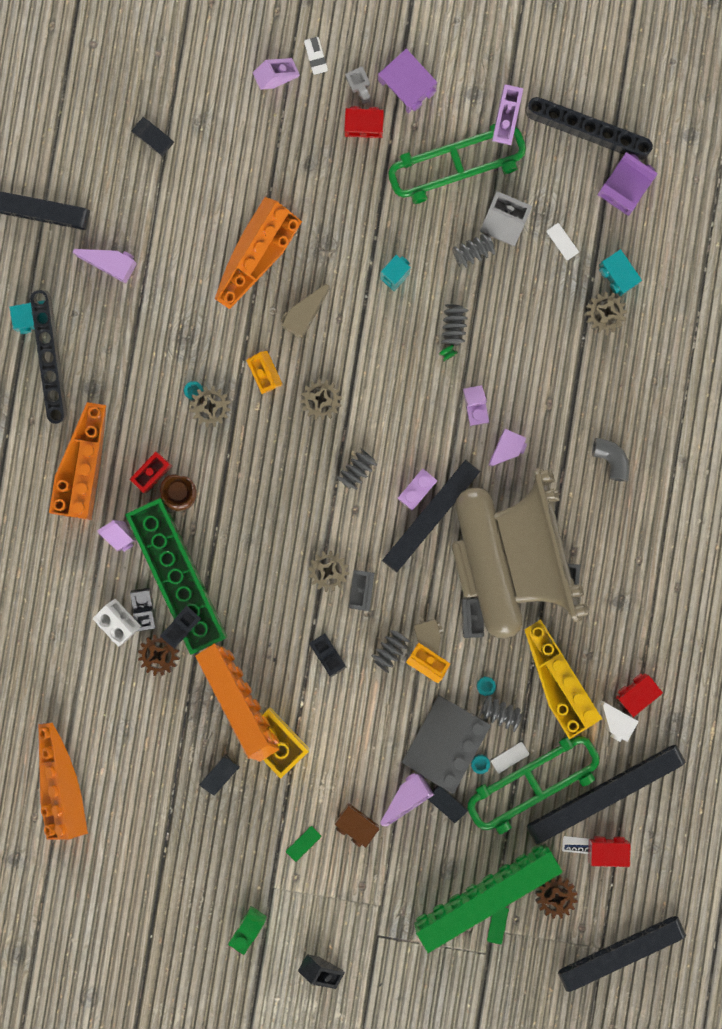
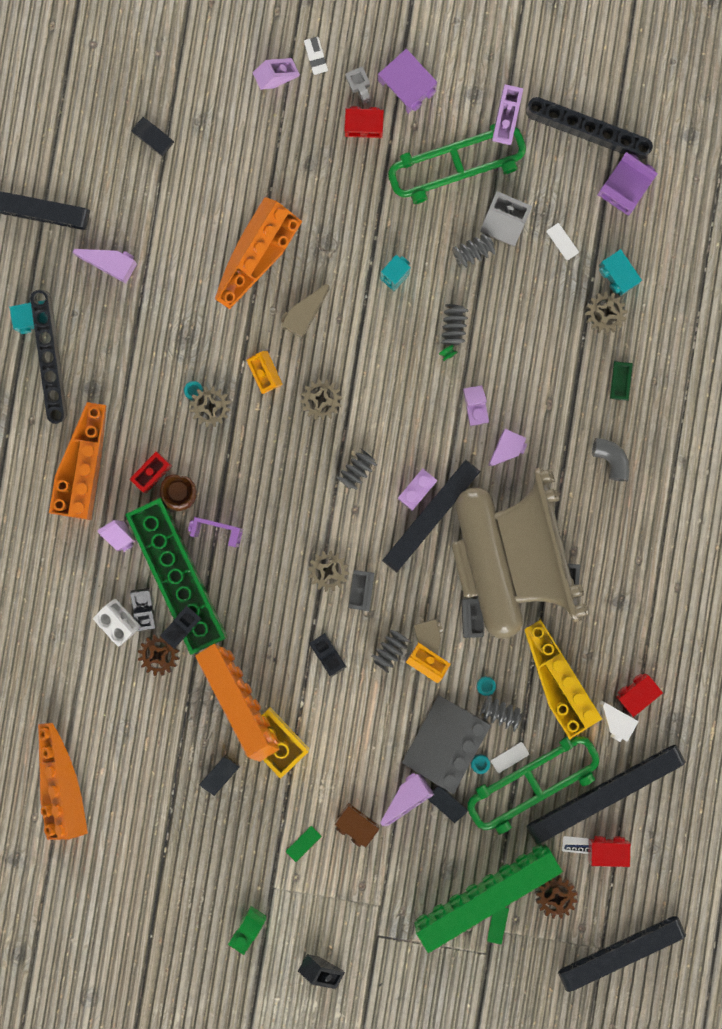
none -> medium lavender panel [188,517,243,547]
none -> dark green tile [610,361,633,401]

